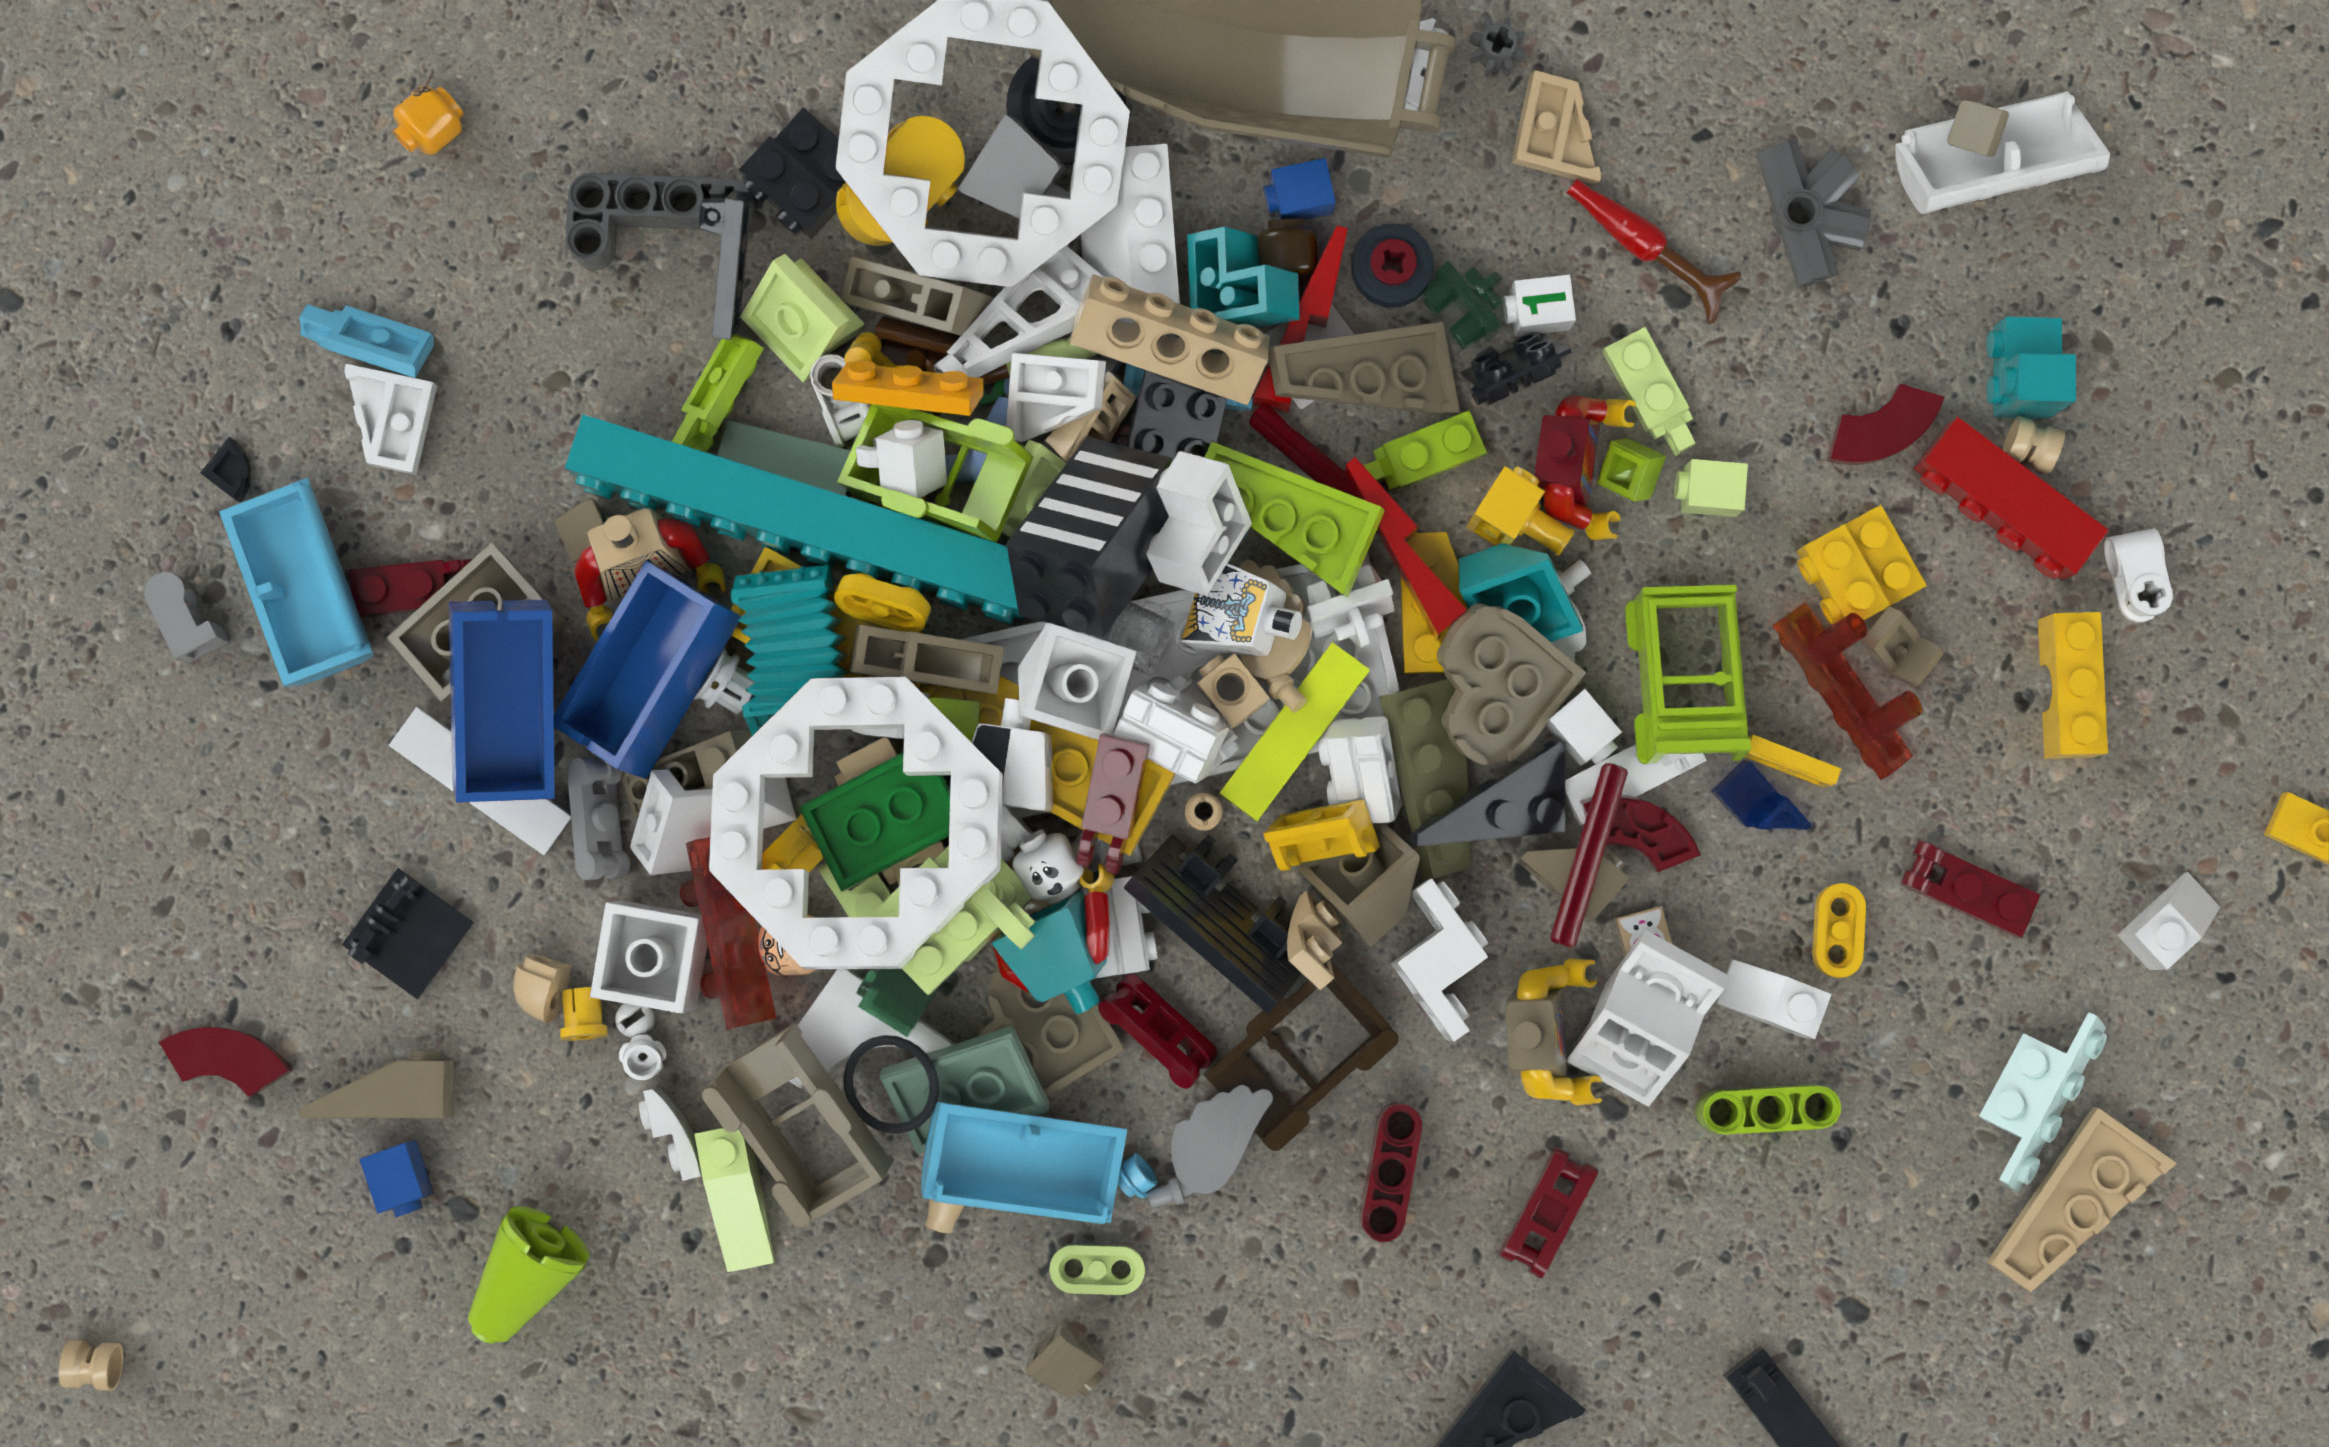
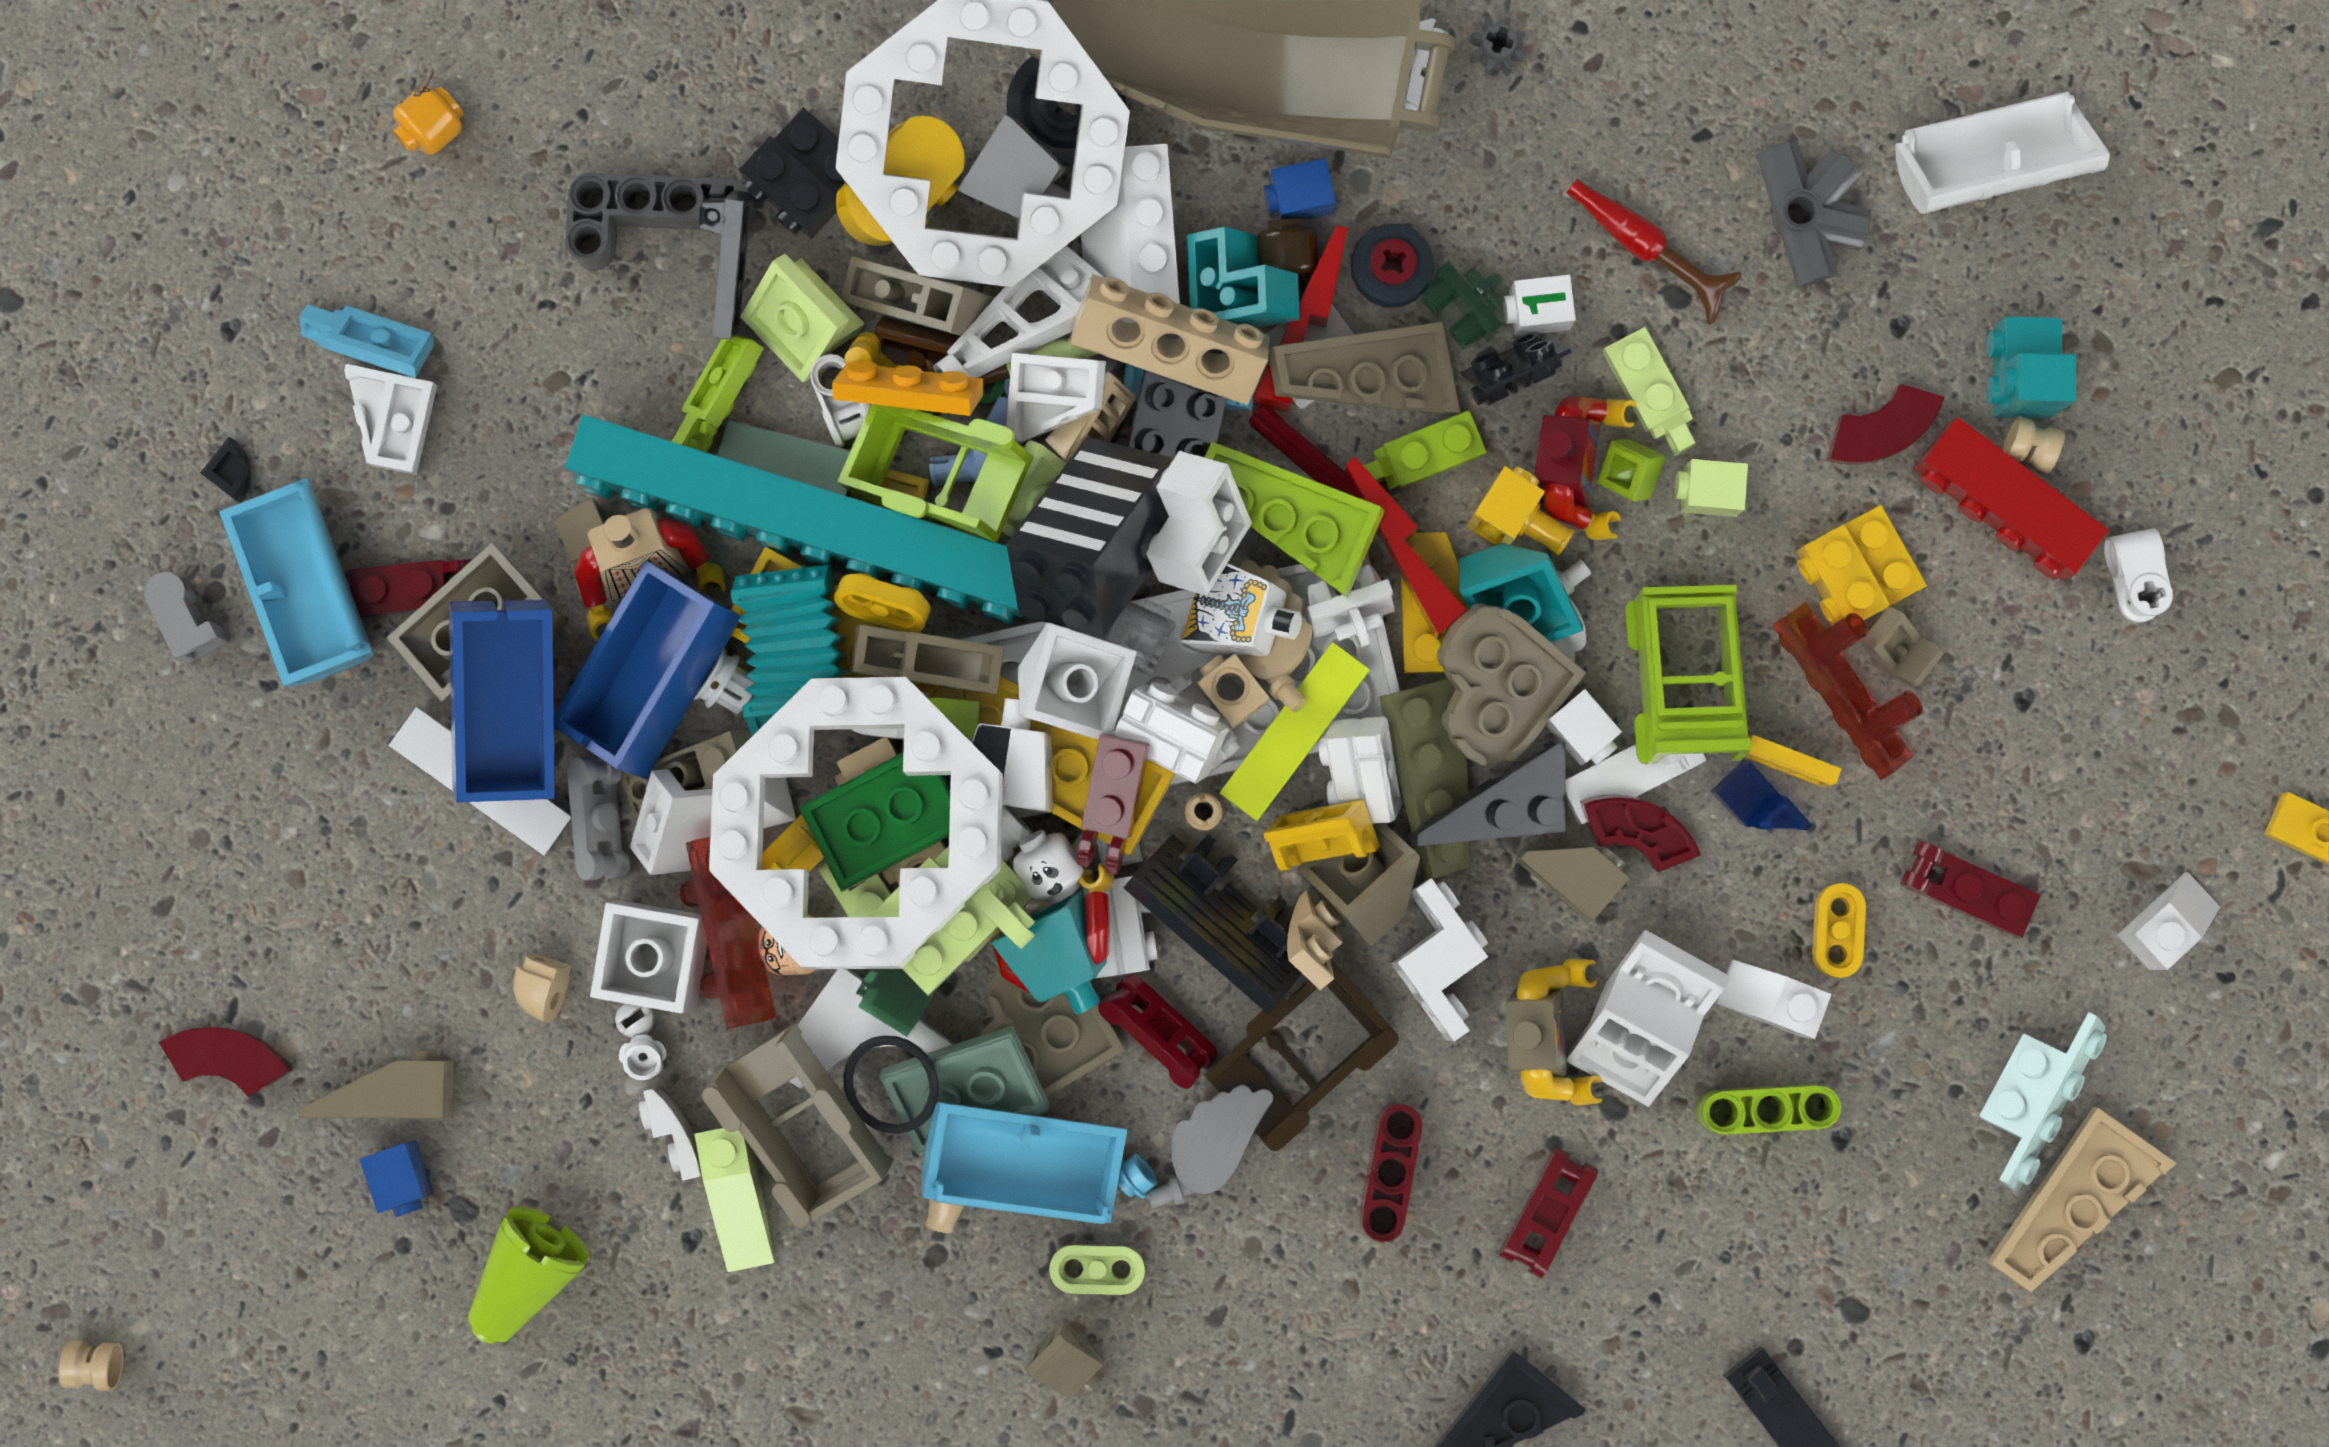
black hinge [341,868,474,999] -> none
yellow bush [560,987,608,1041] -> none
white brick [856,420,948,498] -> none
tan wing [1511,70,1601,185] -> none
dark red axle [1550,763,1628,948] -> none
tile [1614,906,1673,956] -> none
dark tan slope [1948,100,2009,158] -> none
yellow arch [2038,612,2108,759] -> none

